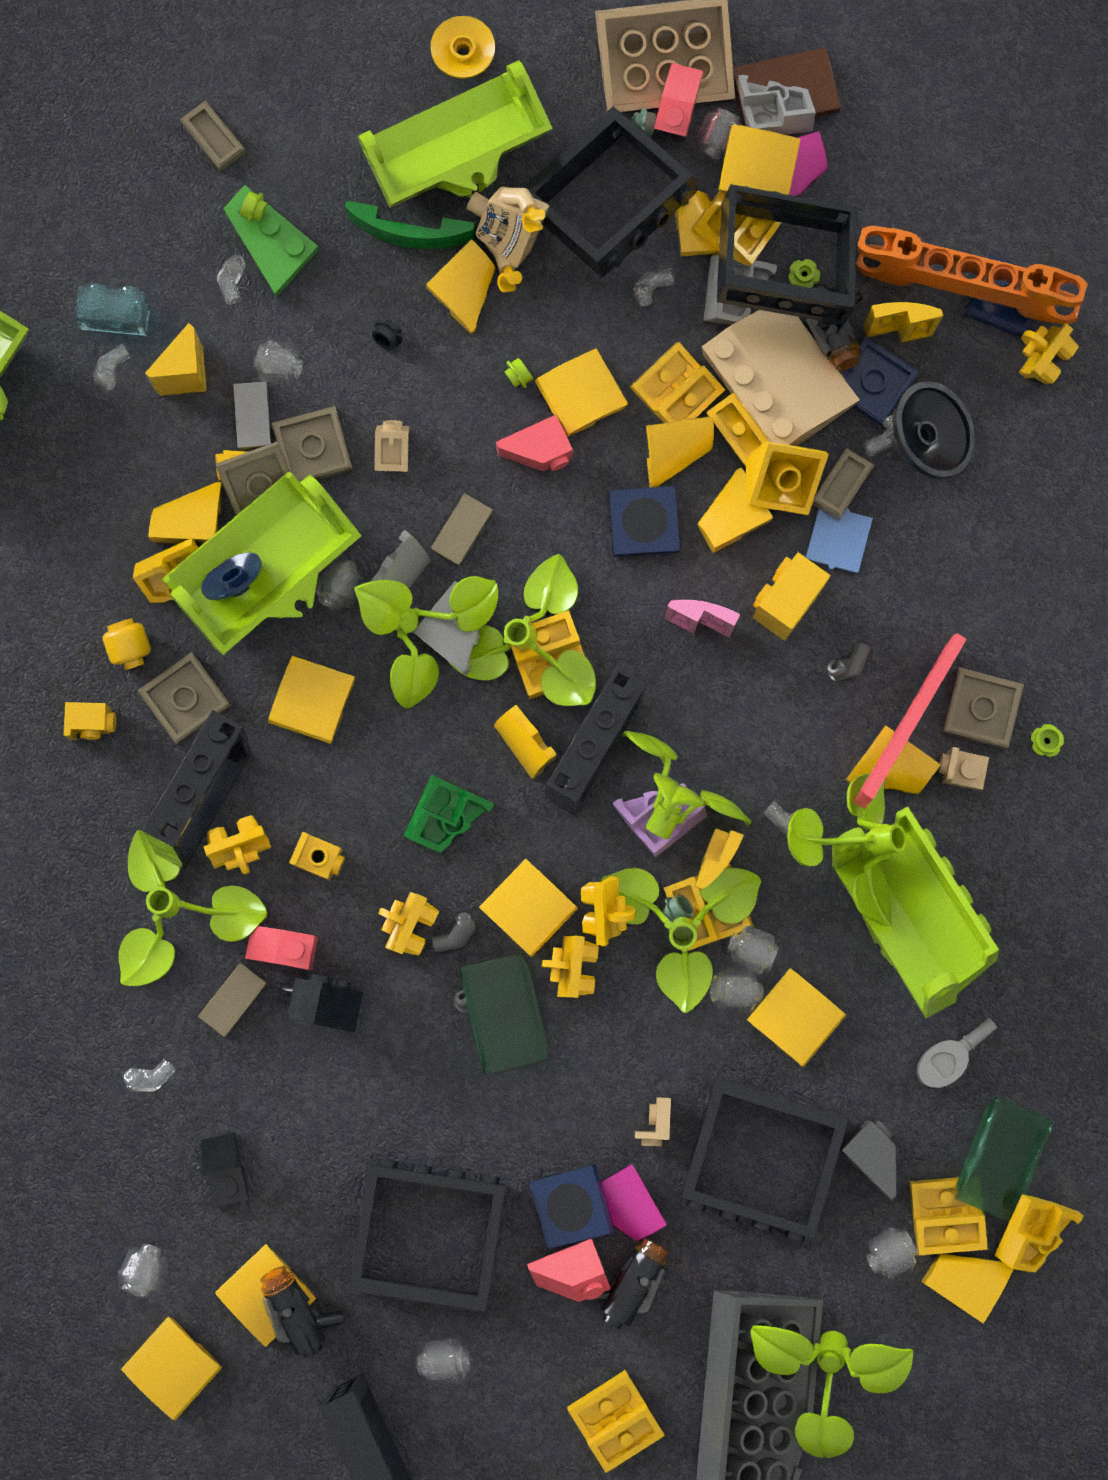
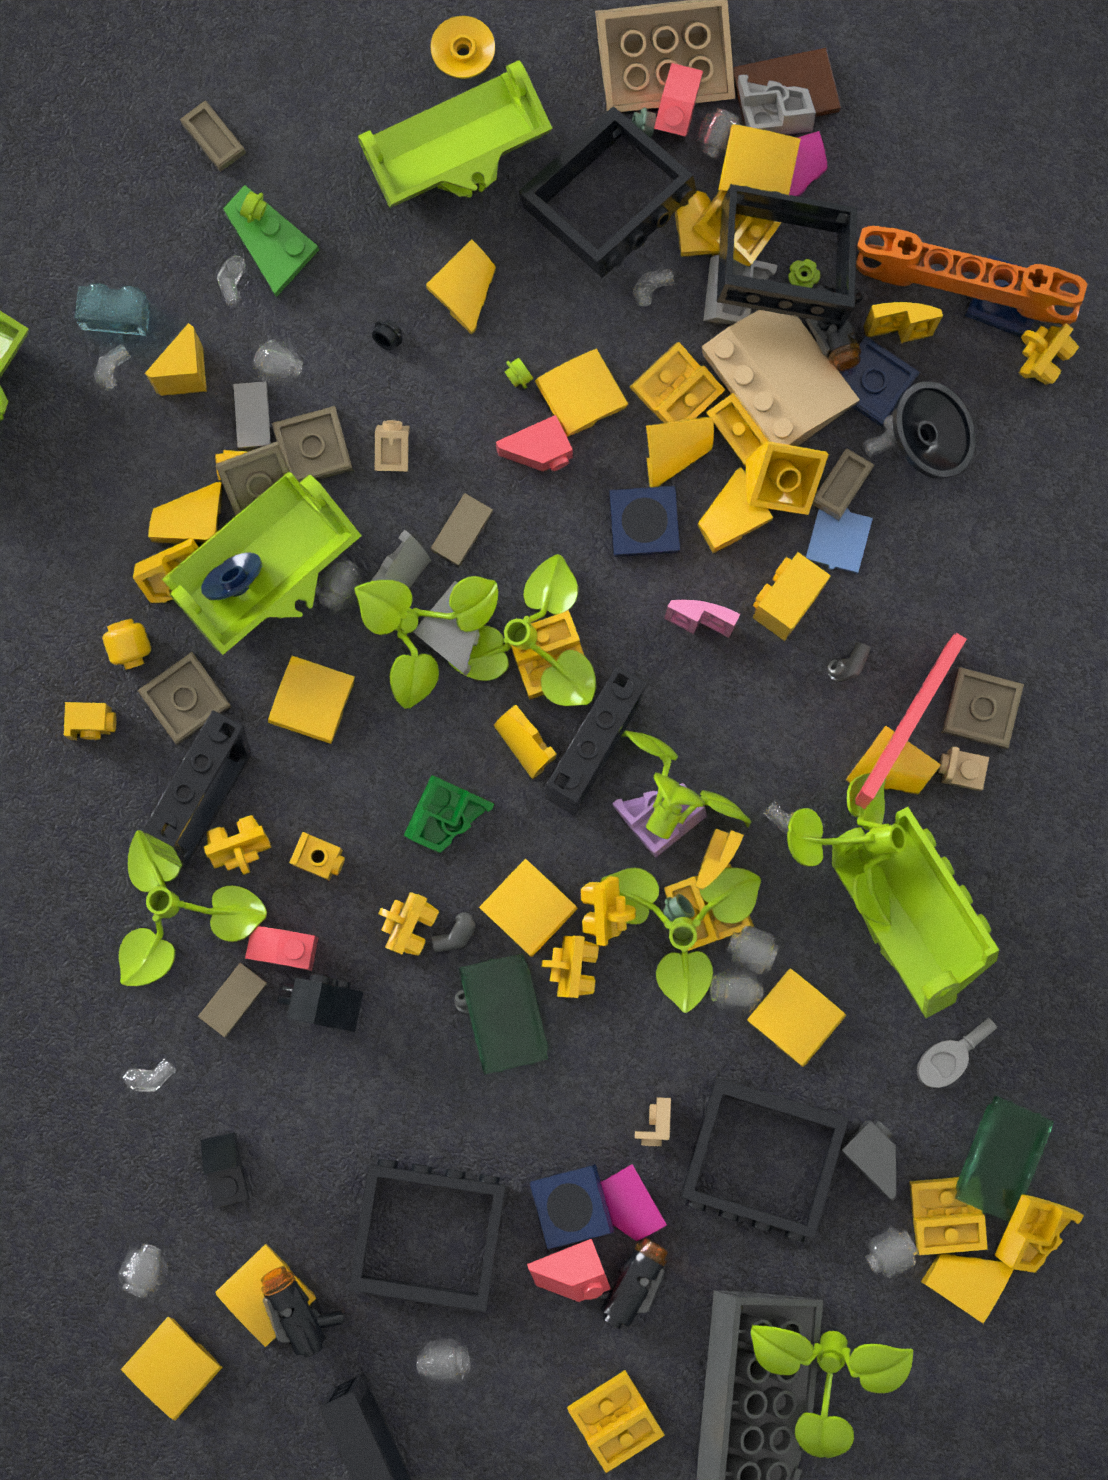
green slope [345,201,476,249] -> none
tan torso [467,186,550,293] -> none
lime plate [1031,724,1064,757] -> none

